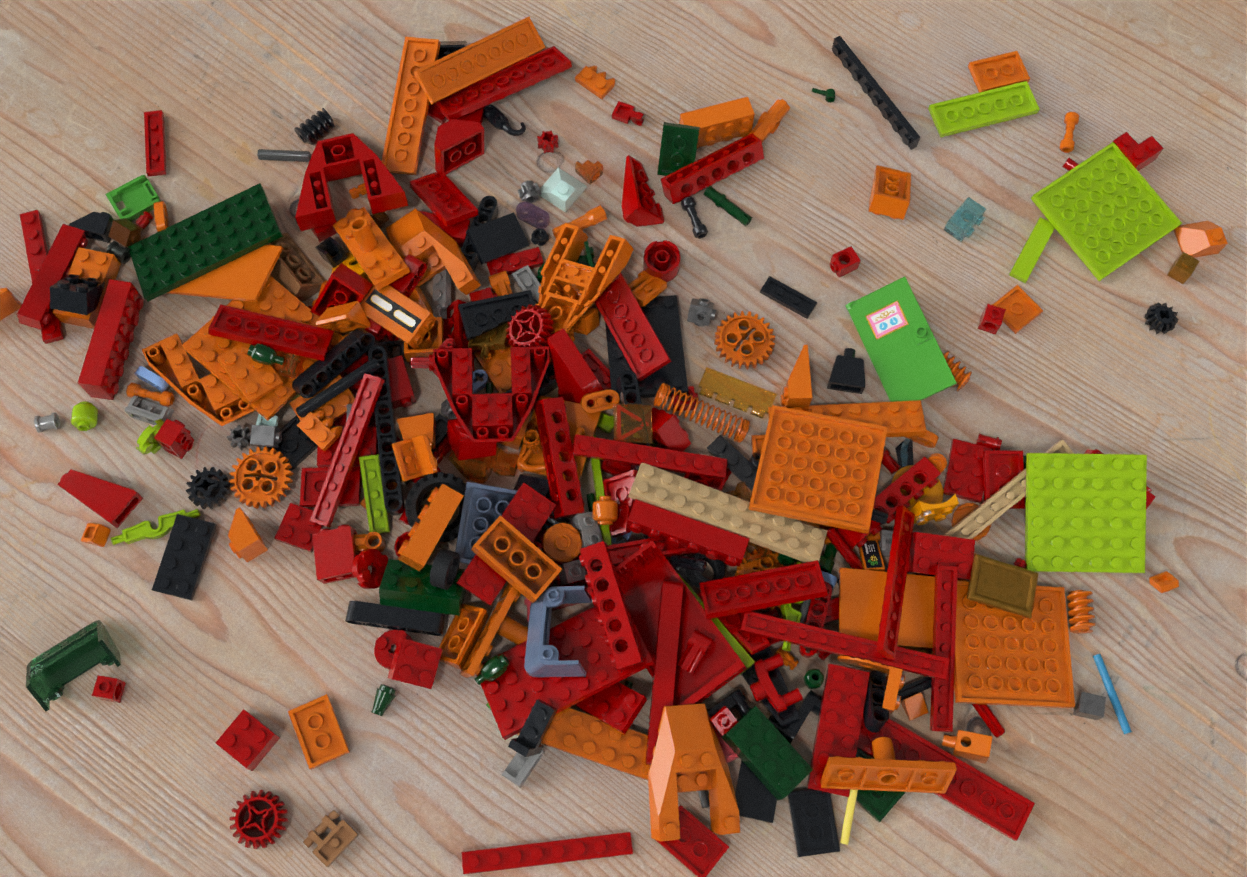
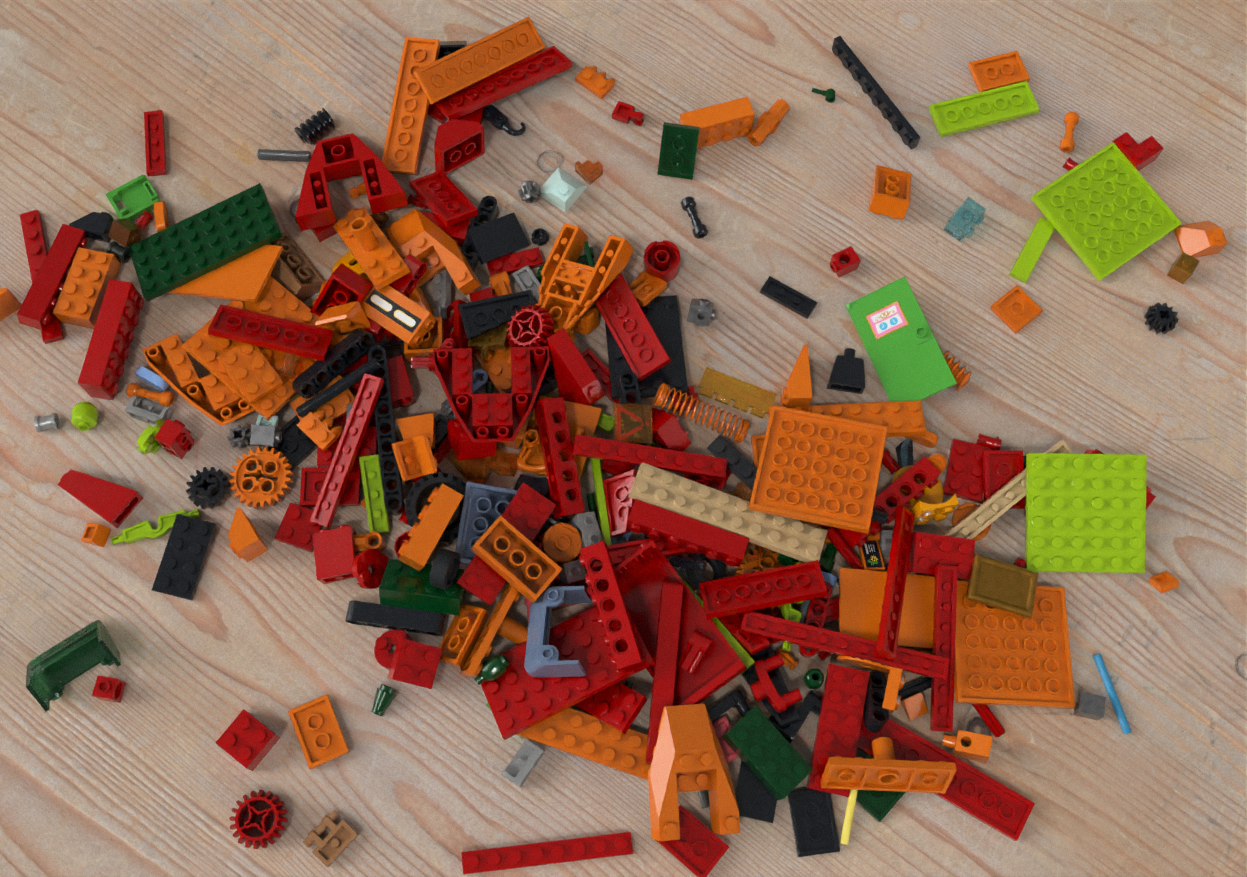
black slope [50,274,105,315] -> none
dark green plant [247,344,285,365] -> none
black window [315,237,348,268] -> none
black bracket [508,699,557,757] -> none
clear purple plate [516,202,550,229] -> none
red gear [537,131,559,153] -> none
orange axle [552,205,607,239] -> none
orange plate [581,389,620,413] -> none
orange head [592,496,618,525] -> none
red wedge [621,155,665,227] -> none
red brick [660,133,764,204] -> none
dark green pin [703,186,752,227] -> none
red bracket [710,706,738,736] -> none
orange gear [714,311,775,370] -> none
black bush [748,453,761,471] -> none
red brick [978,304,1006,334] -> none
orange piece [1067,590,1096,634] -> none
none -> red piece [407,194,428,210]

